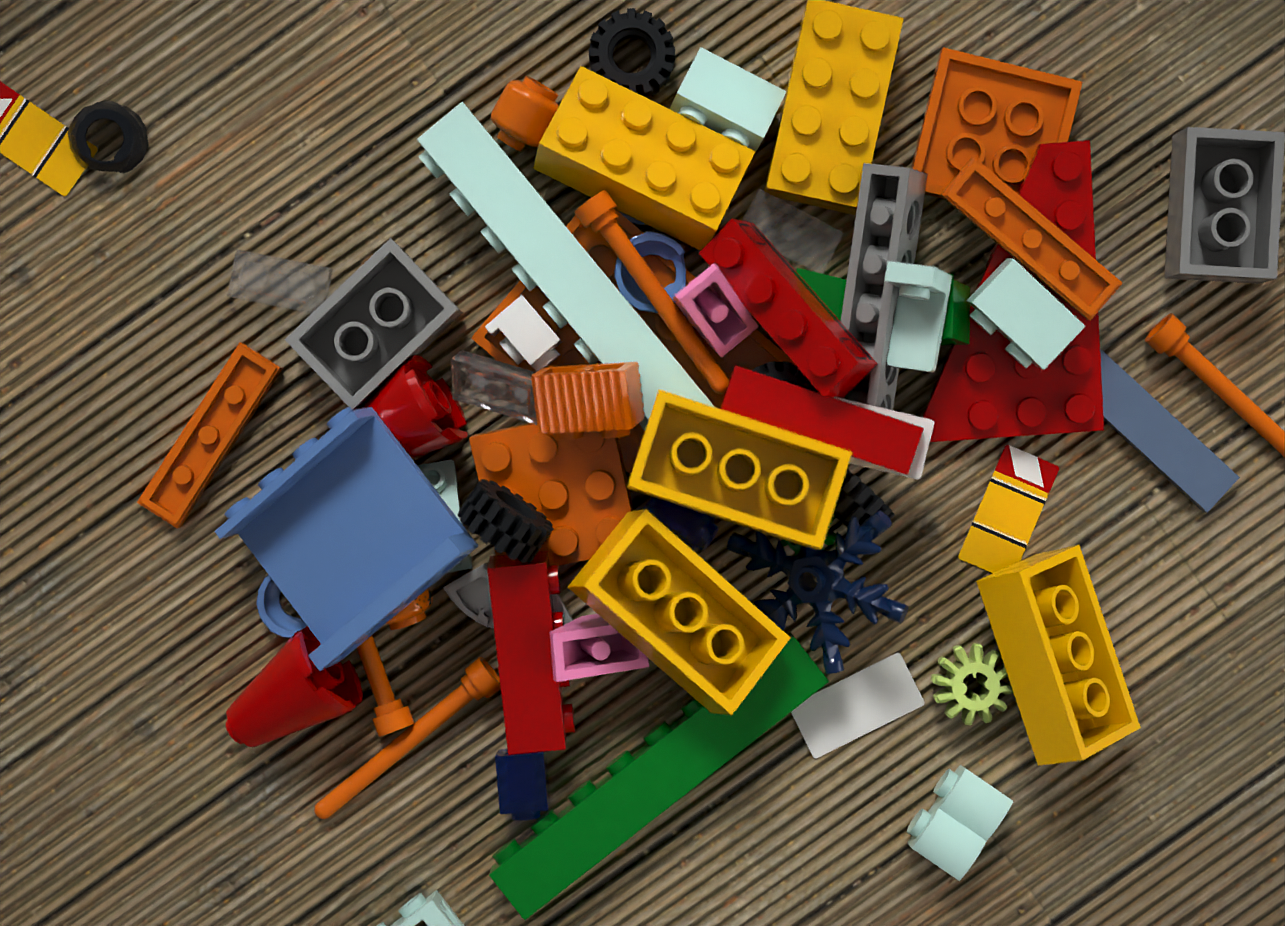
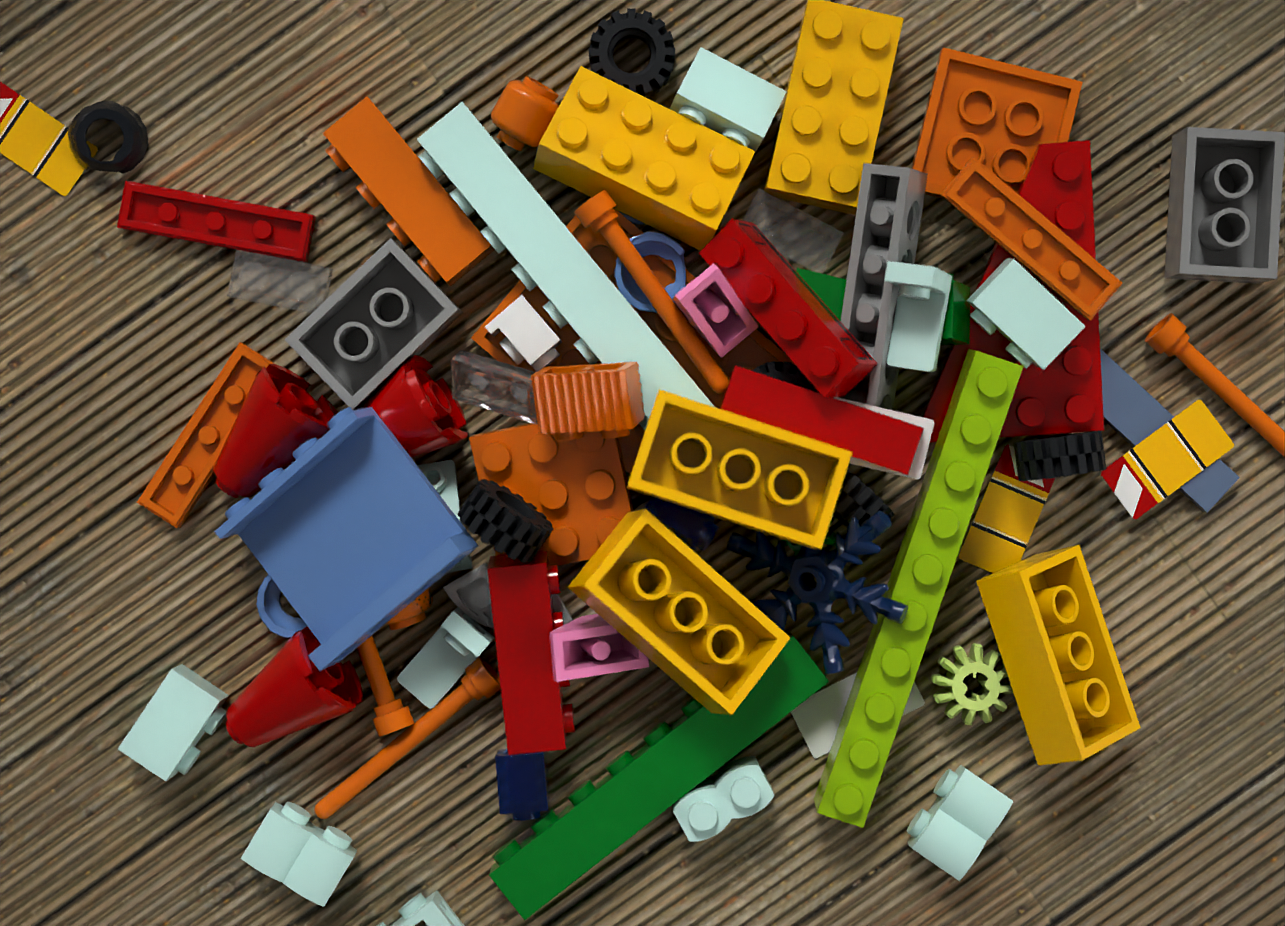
none -> red tile [117,180,316,263]
none -> light aqua brick [118,664,229,781]
none -> red cone [213,364,338,498]
none -> light aqua brick [241,802,357,907]
none -> orange brick [323,96,494,286]
none -> light aqua bracket [397,607,494,709]
none -> light aqua brick [672,756,774,842]
none -> lime brick [814,349,1023,828]
none -> black tyre [1014,431,1107,481]
none -> yellow sticker [1100,399,1234,519]

